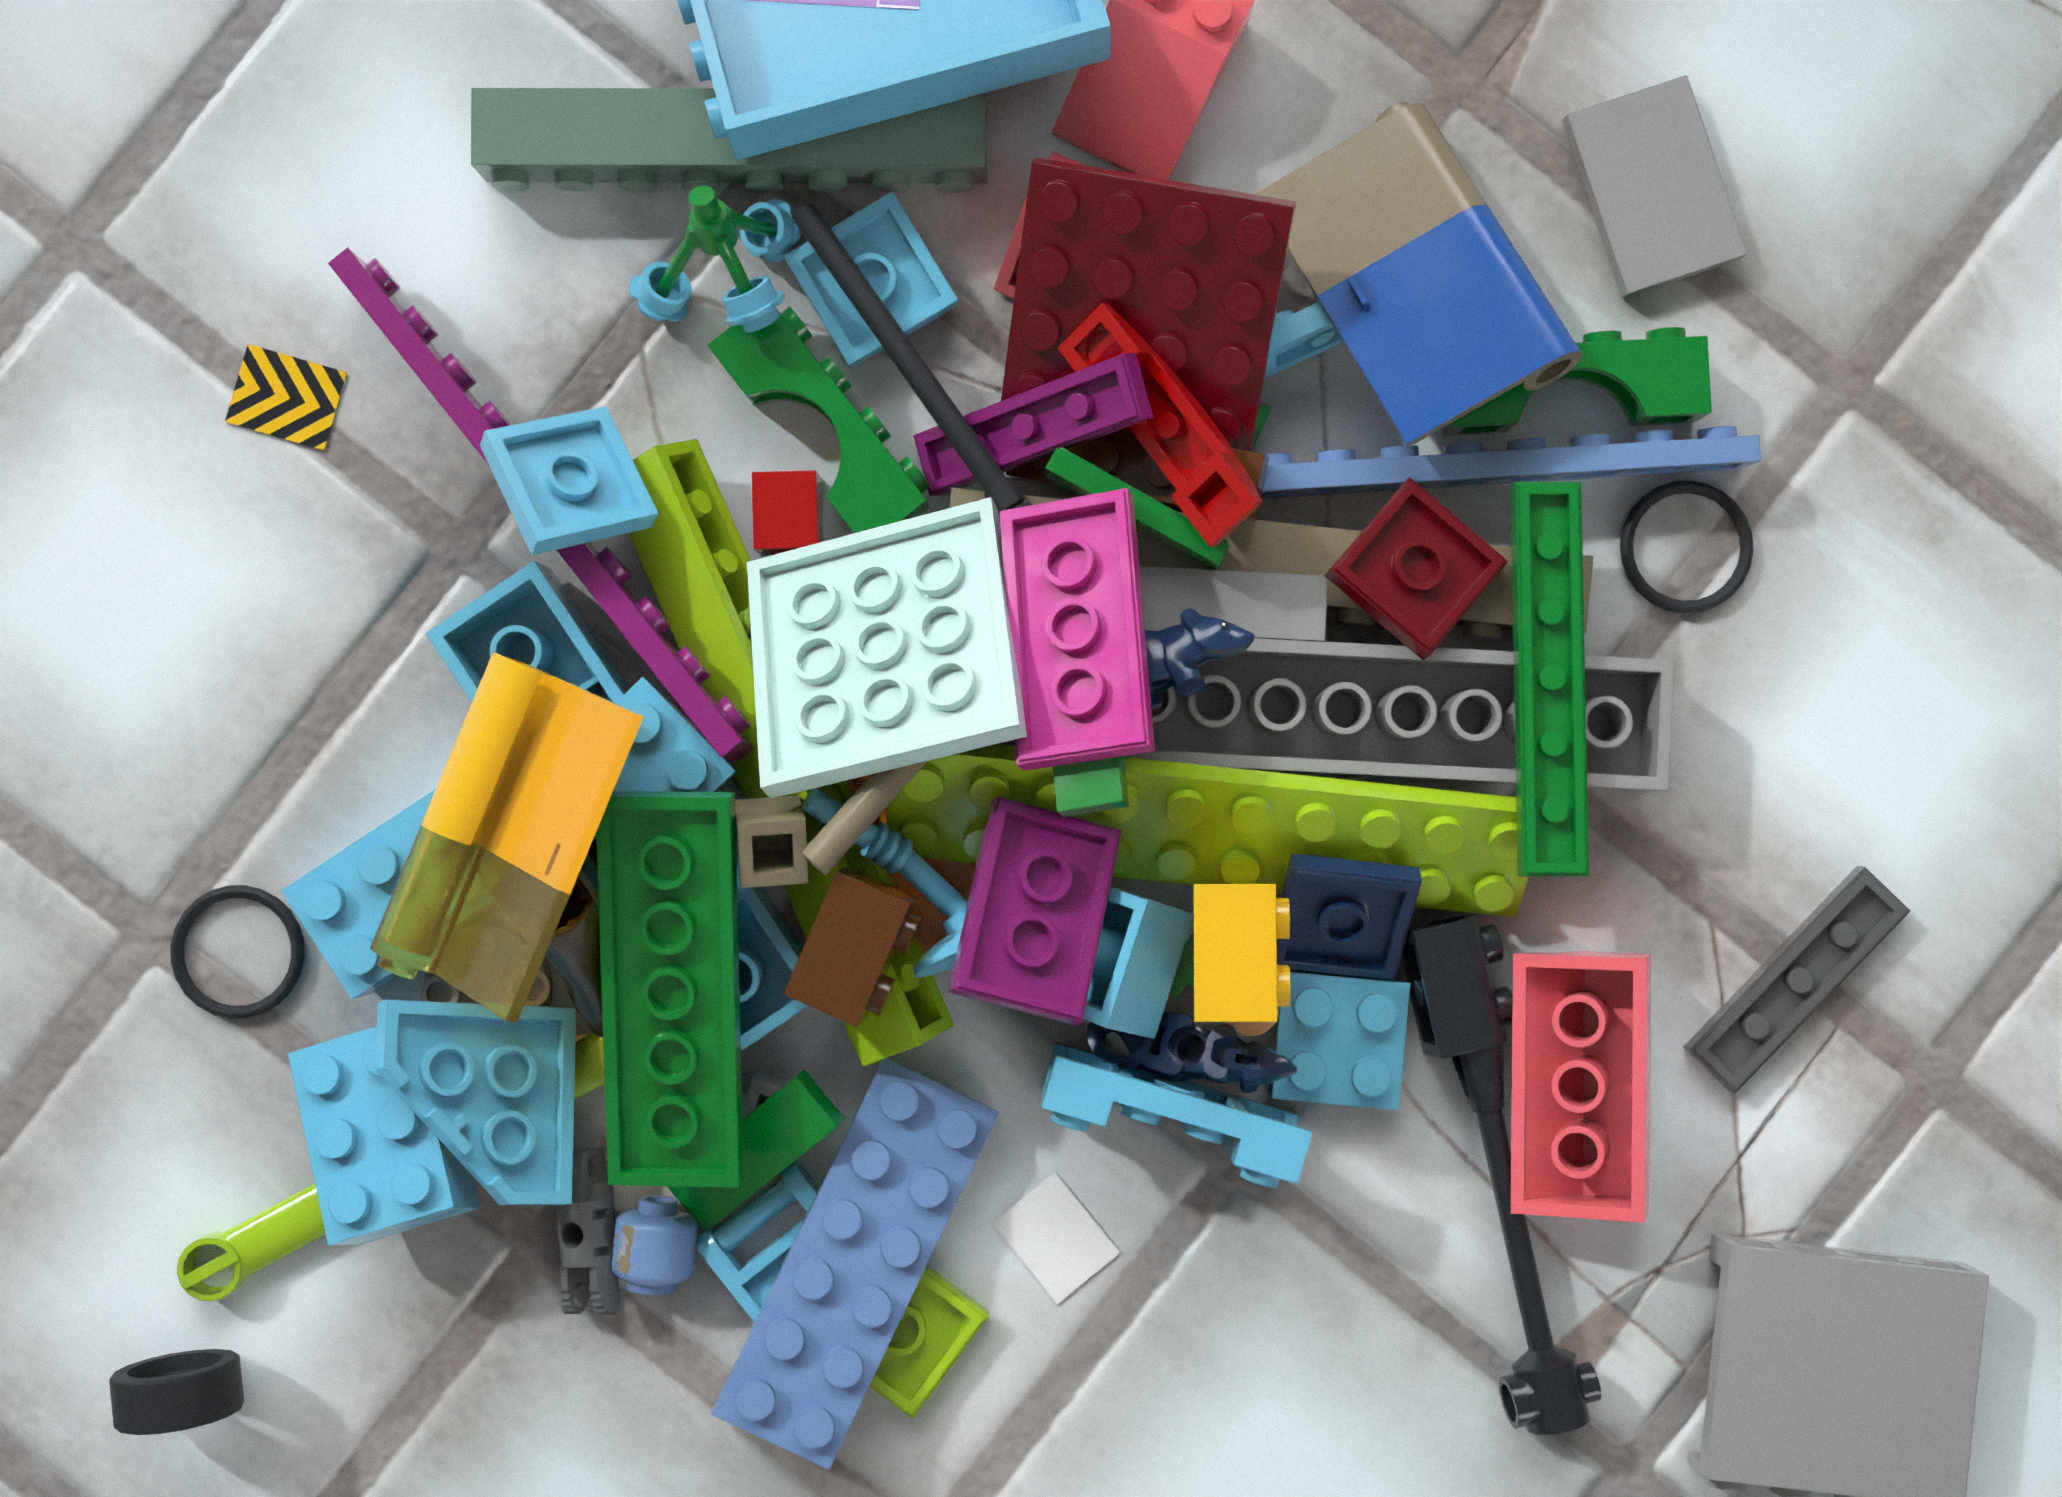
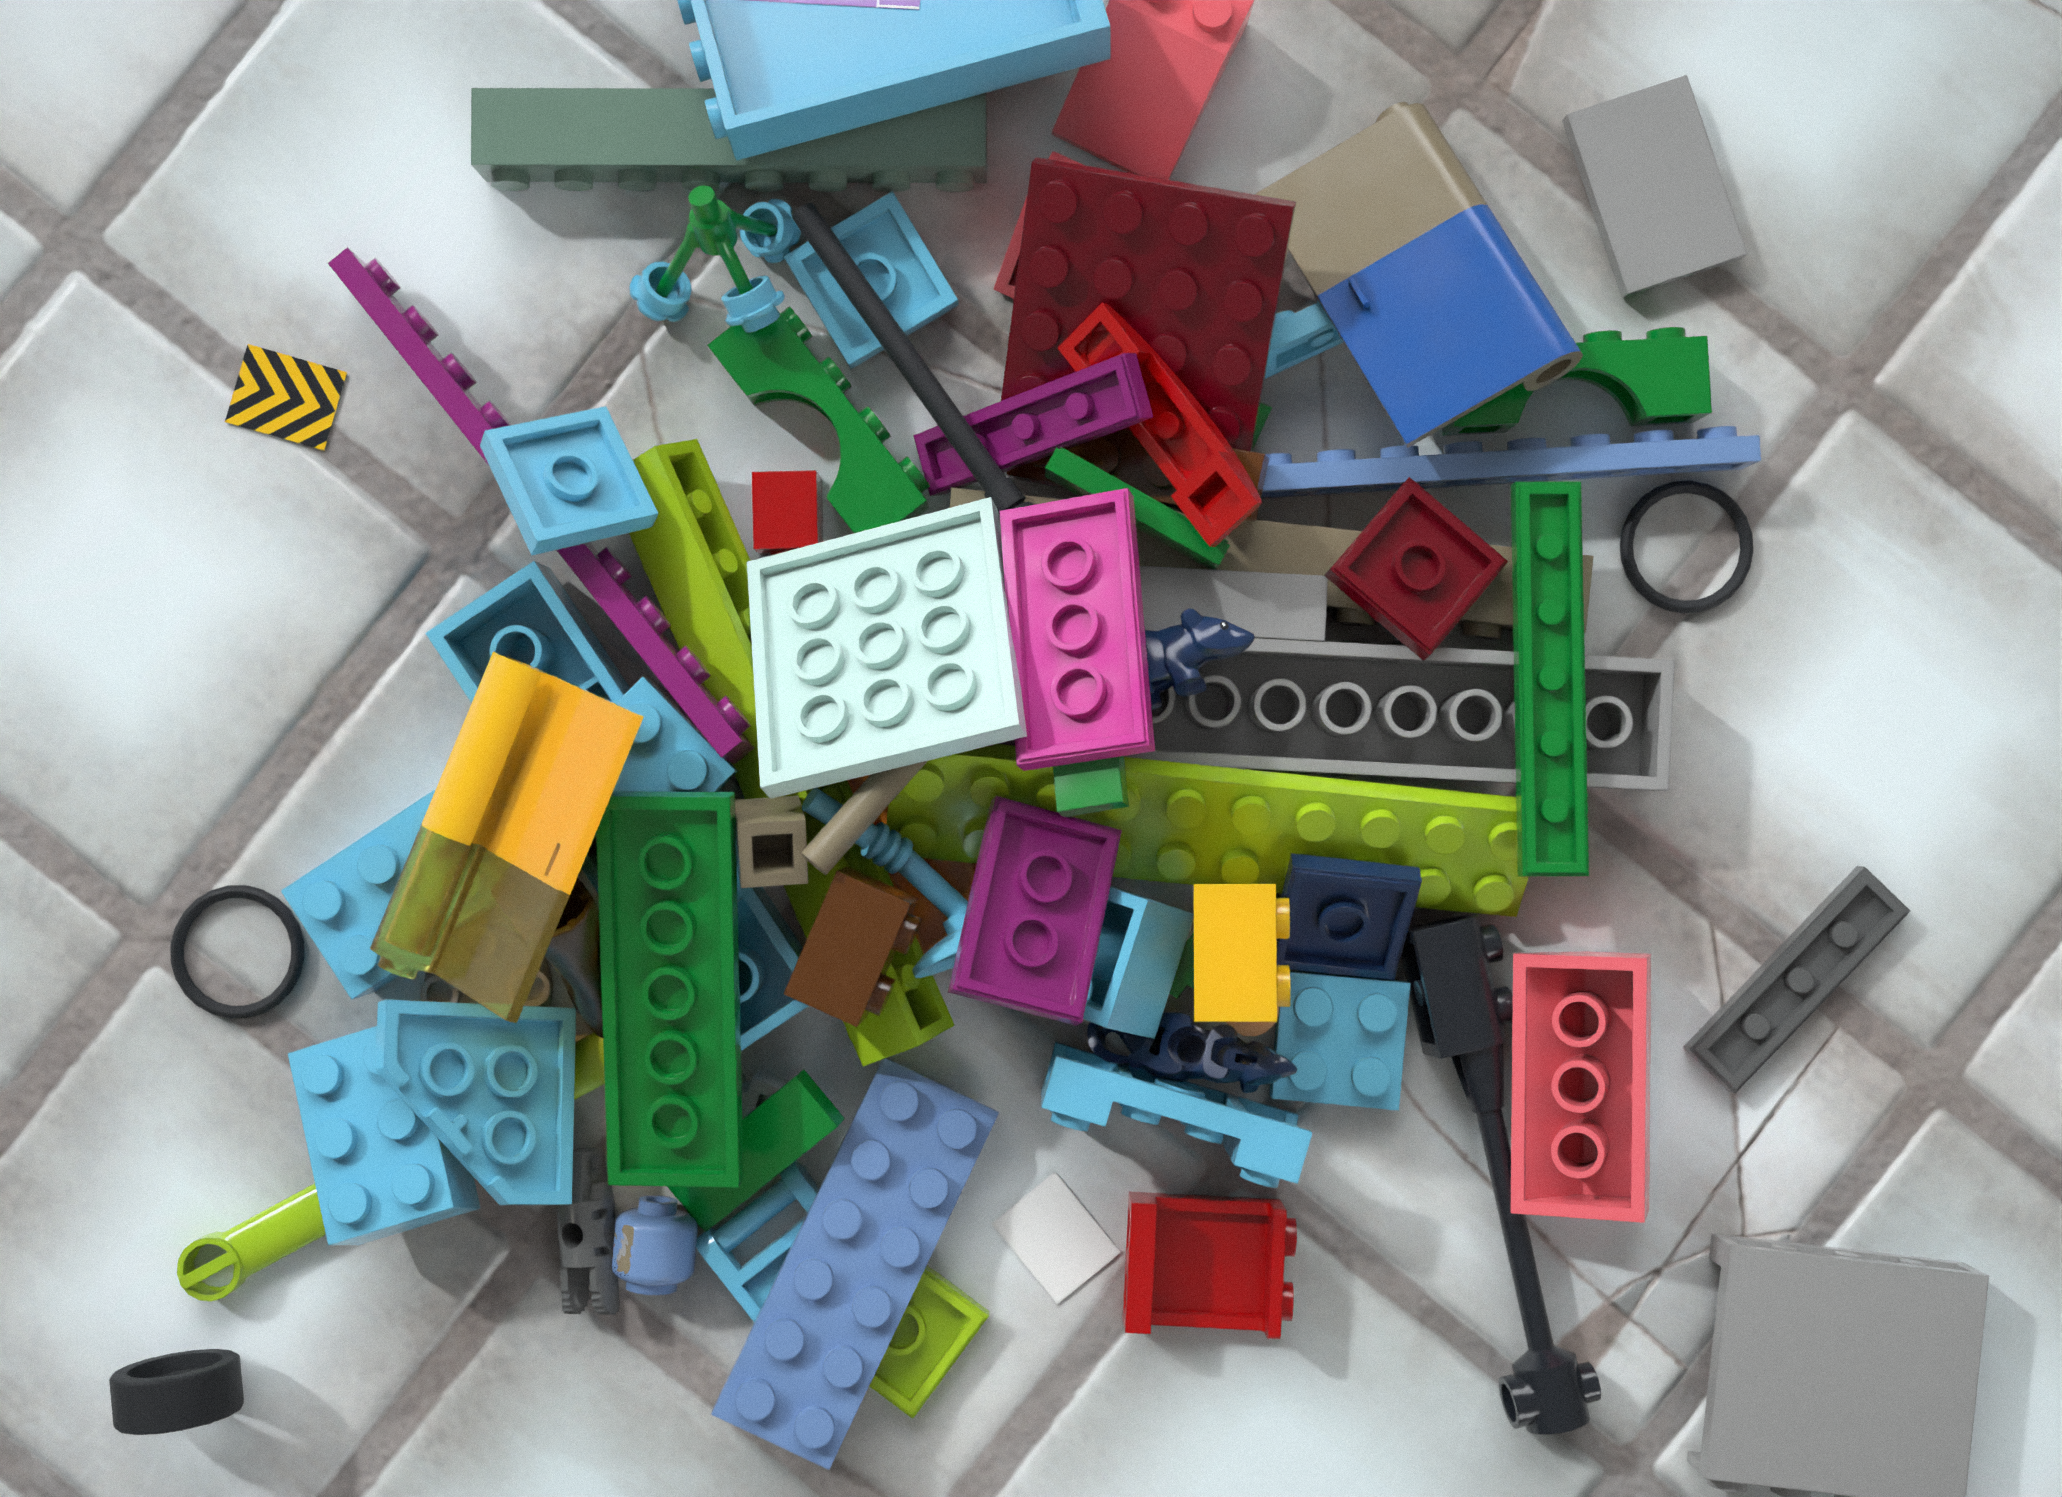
none -> red panel [1122,1191,1297,1339]

